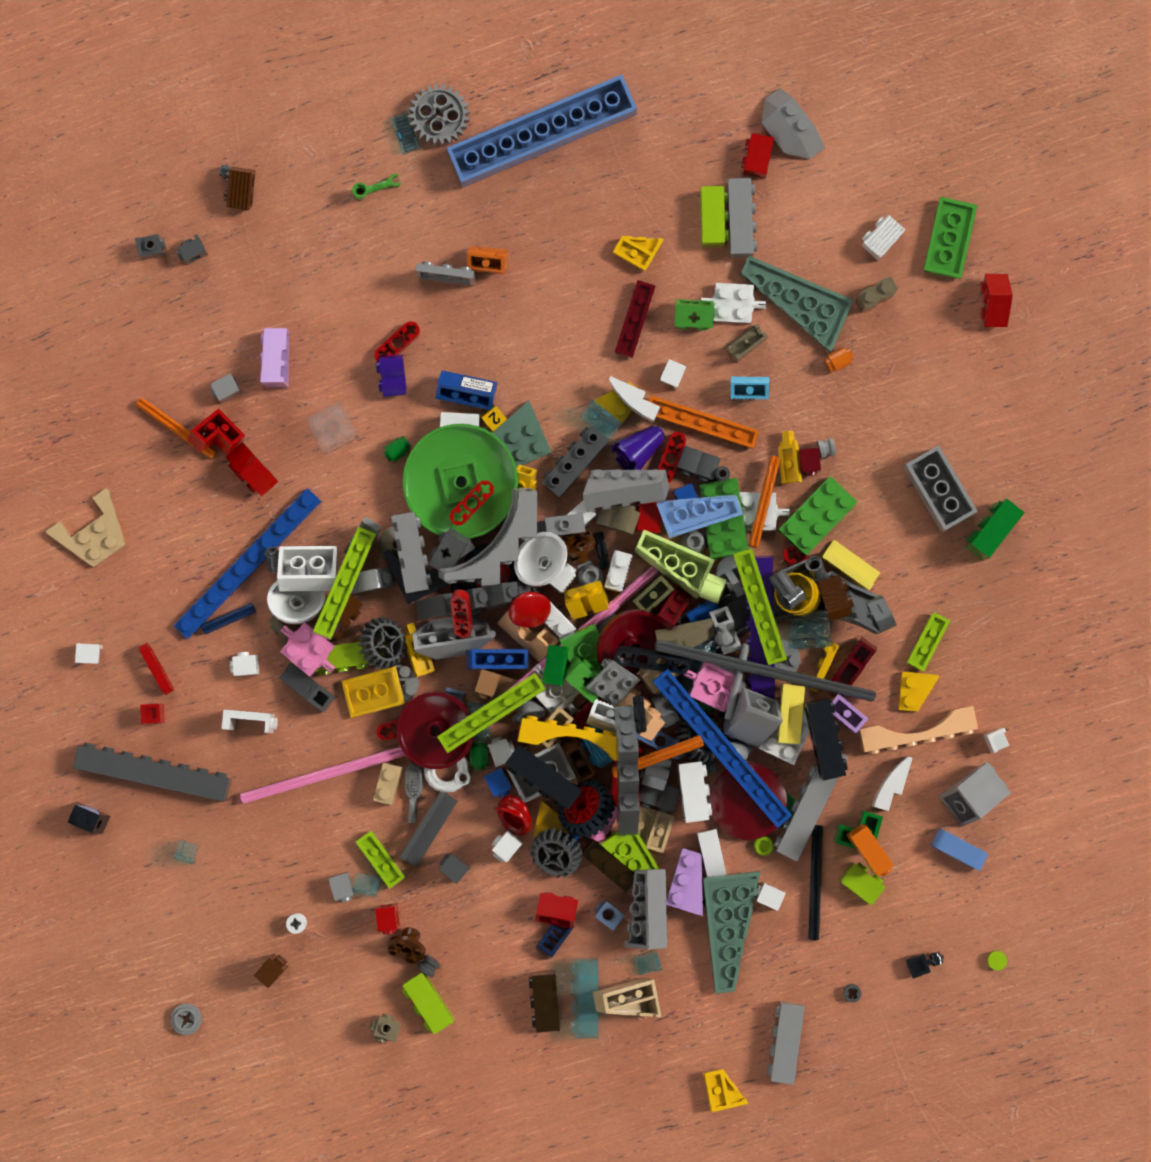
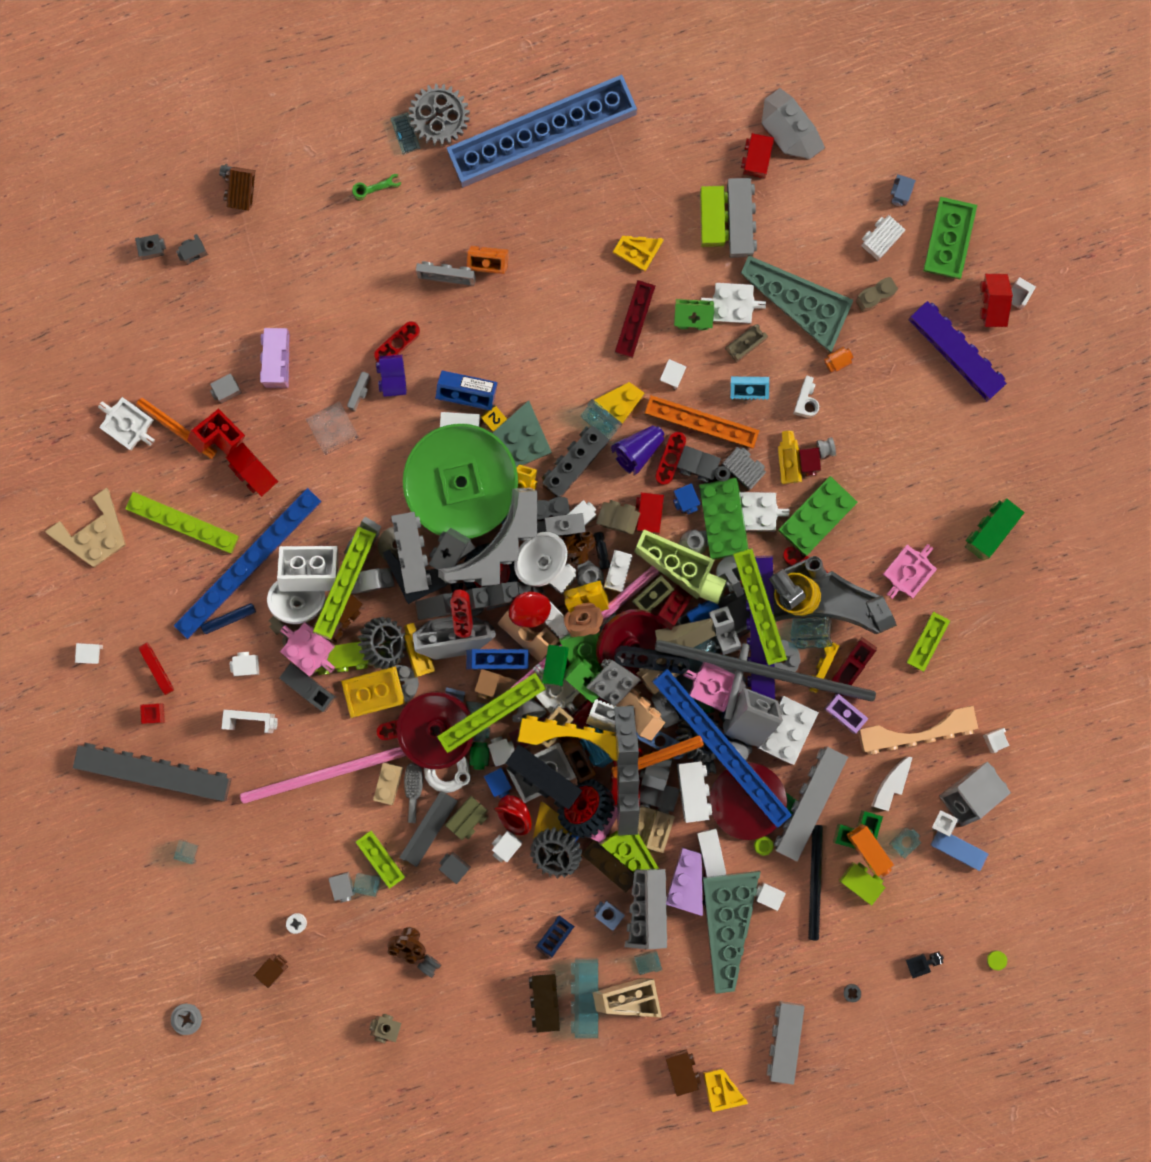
black torso [67,802,110,834] -> none
dark grey pin [265,547,279,573] -> none
red brick [375,903,400,935] -> none
green brick [383,436,412,463] -> none
lime brick [402,972,455,1035] -> none
red beam [449,480,495,526] -> none
red brick [535,892,578,929] -> none
light grey wedge [583,469,669,512] -> none
white slope [609,376,660,423] -> none
black axle [633,695,647,733] -> none
light blue wing [657,495,742,538] -> none
light grey rock [715,624,733,646] -> none
orange axle [748,456,780,548] -> none
light yellow panel [777,684,805,744] -> none
black brick [803,698,848,781] -> none
reddish brown brick [818,574,854,621] -> none
light yellow panel [820,540,880,591] -> none
yellow wing [898,672,939,712] -> none
light grey brick [903,445,978,532] -> none
none -> white plate [98,397,155,450]
none -> lime plate [125,492,239,554]
none -> light grey plate [347,372,370,411]
none -> olive brick [445,796,488,840]
none -> dark grey brick [537,497,570,521]
none -> nougat plate [564,603,603,637]
none -> reddish brown brick [665,1049,701,1097]
none -> light grey brick [721,447,766,491]
none -> white plate [793,376,819,418]
none -> bright pink plate [882,544,937,599]
none -> clear light blue brick [889,828,921,859]
none -> sand blue brick [890,174,916,206]
none -> dark purple brick [908,301,1007,402]
none -> white panel [932,810,959,837]
none -> white panel [1011,277,1036,309]

